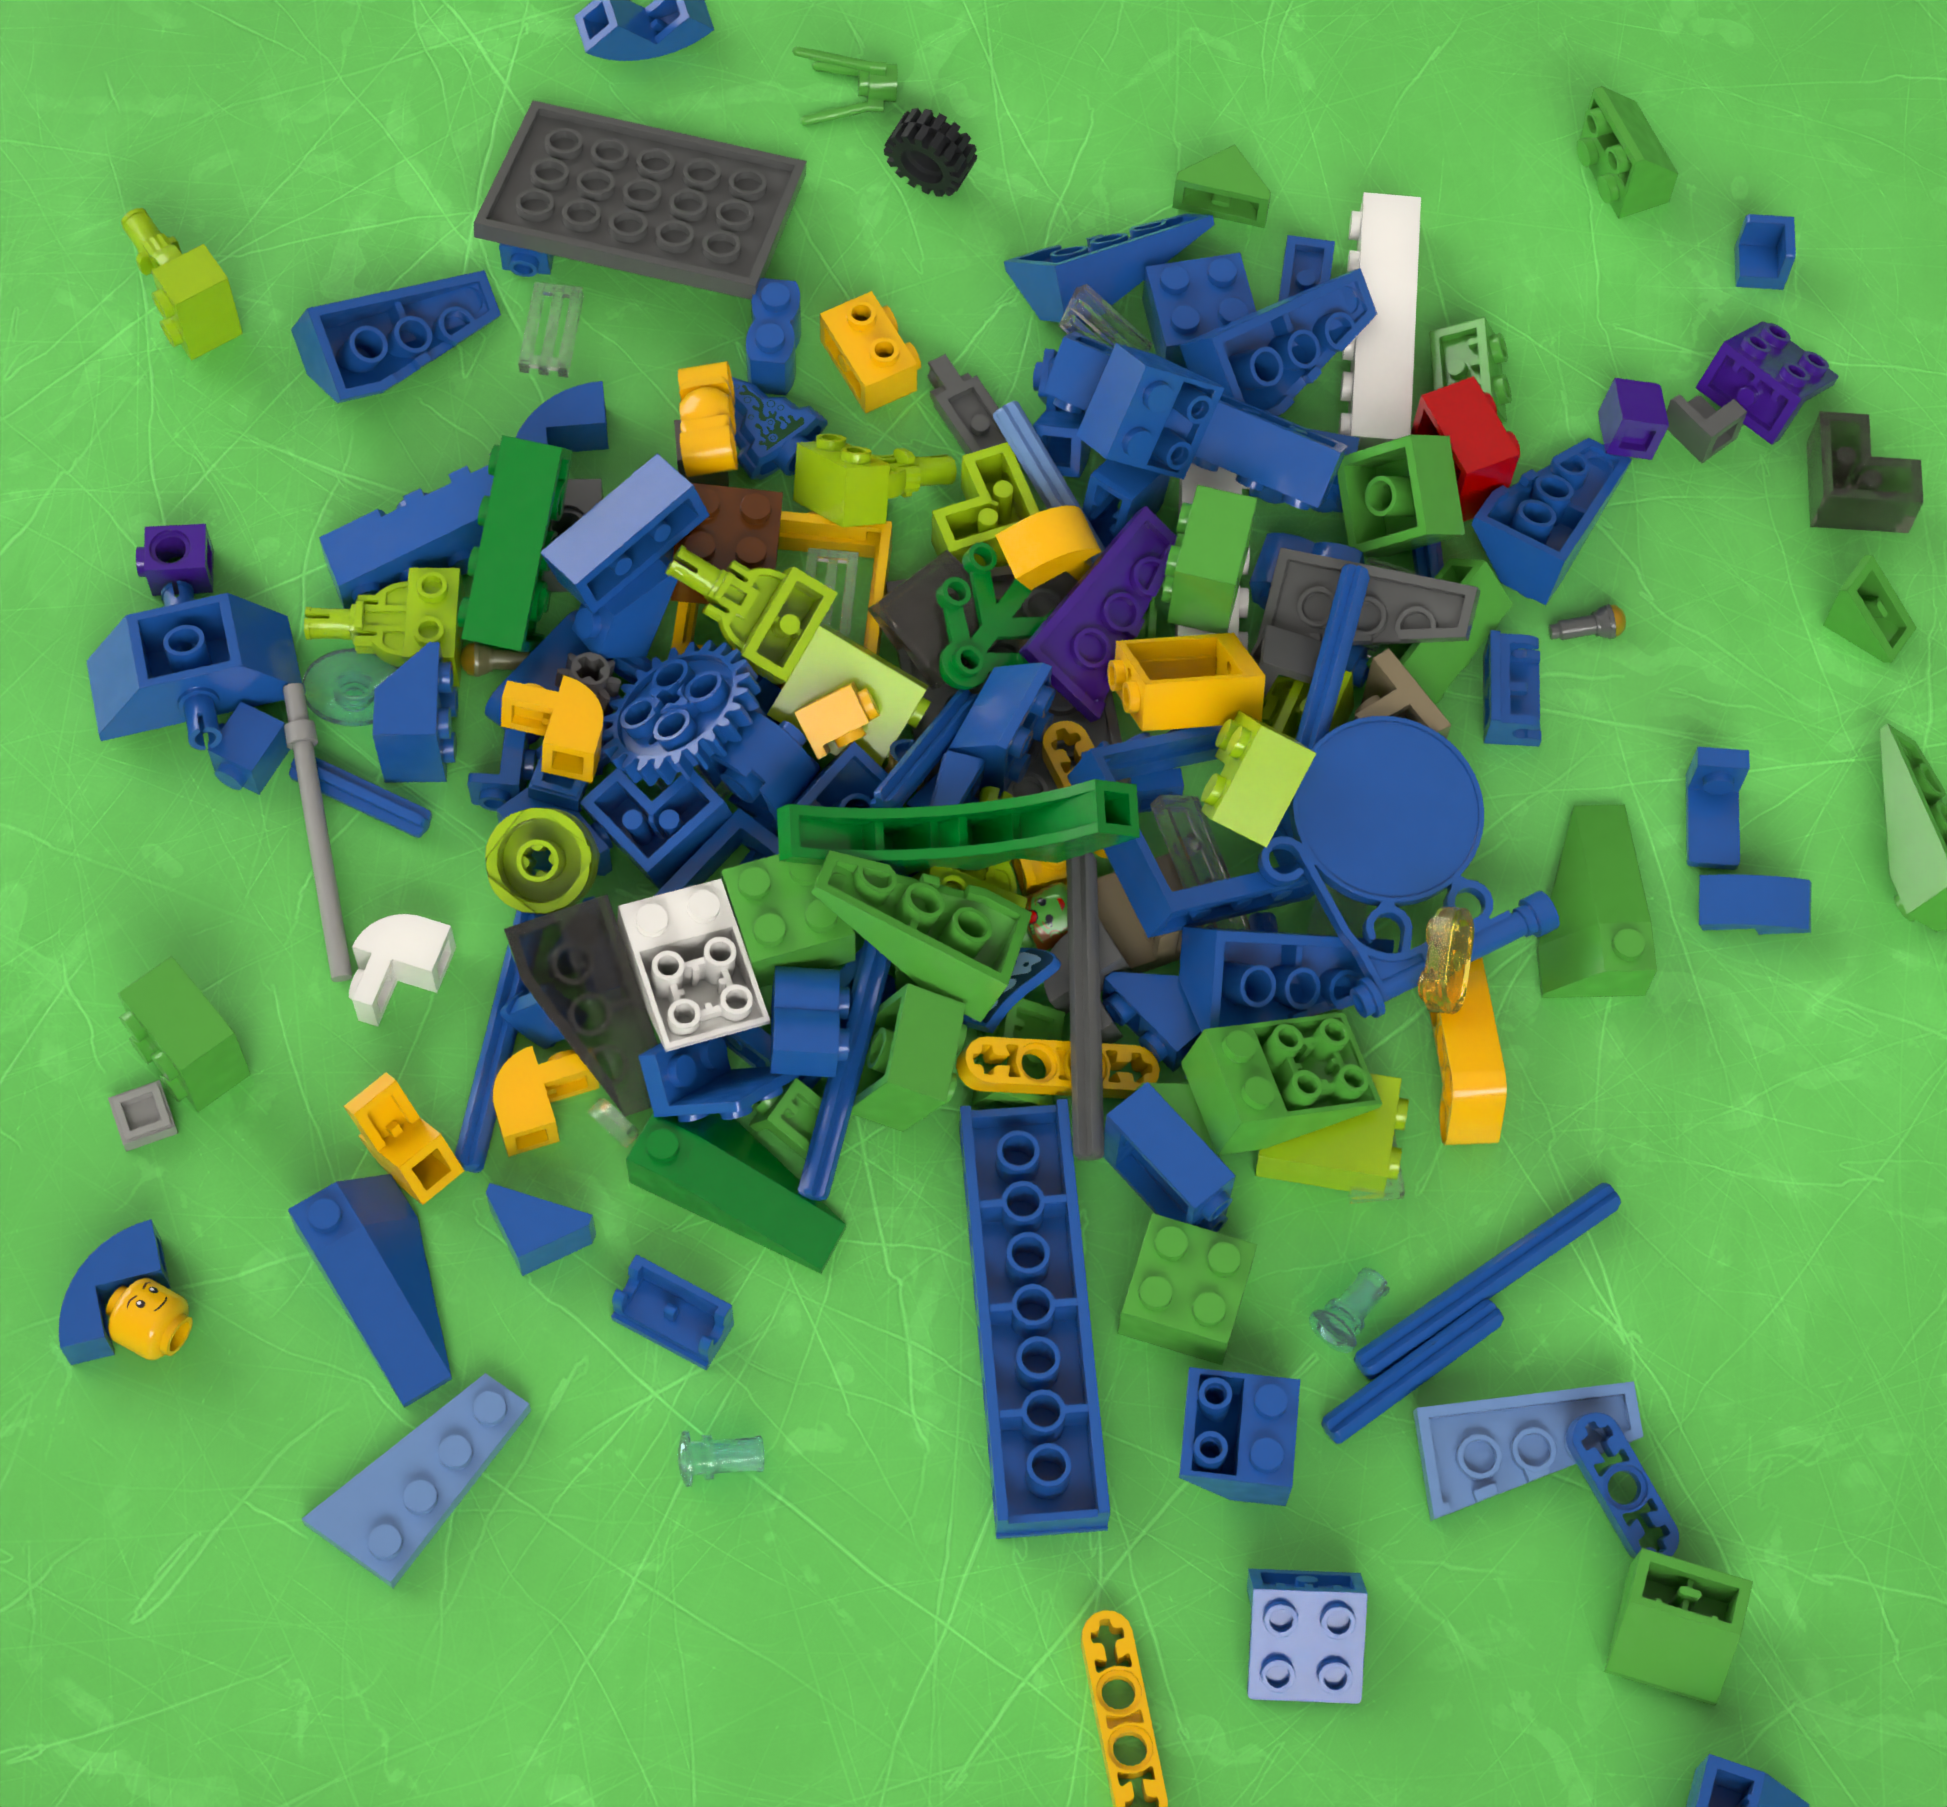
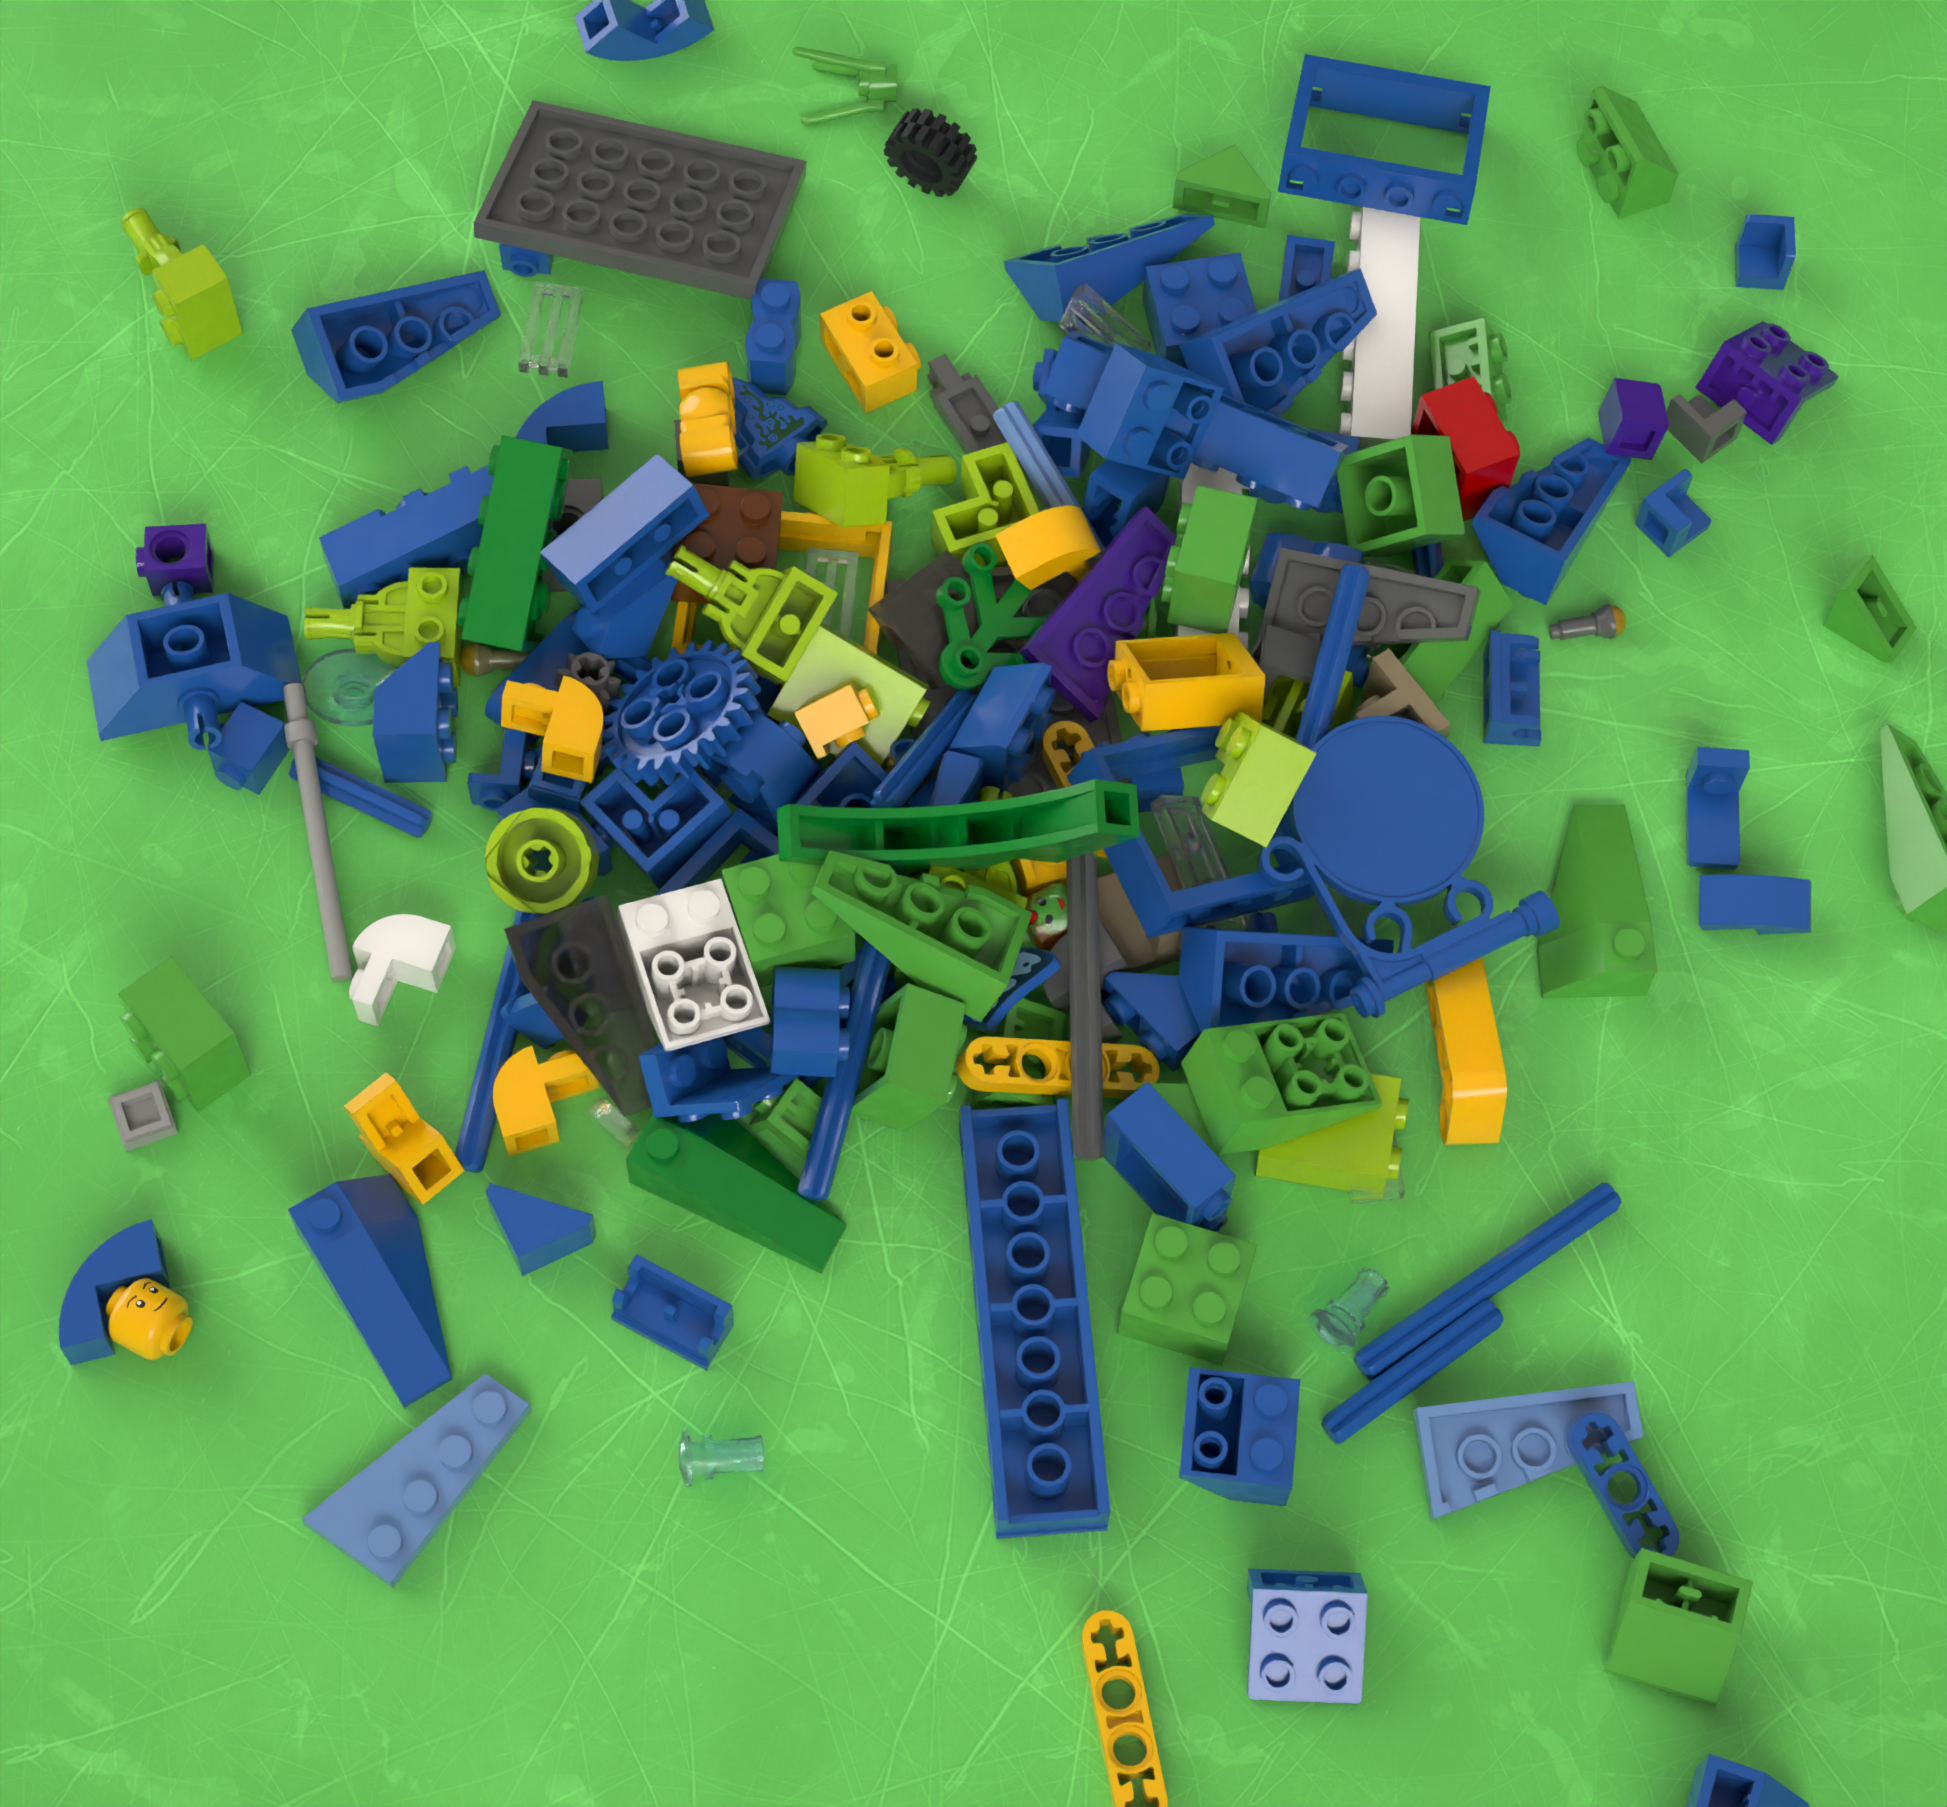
clear yellow plate [1418,907,1474,1014] -> none
clear smoke brick [1807,411,1923,533] -> none
none -> blue window [1278,54,1491,225]
none -> blue panel [1635,469,1711,557]

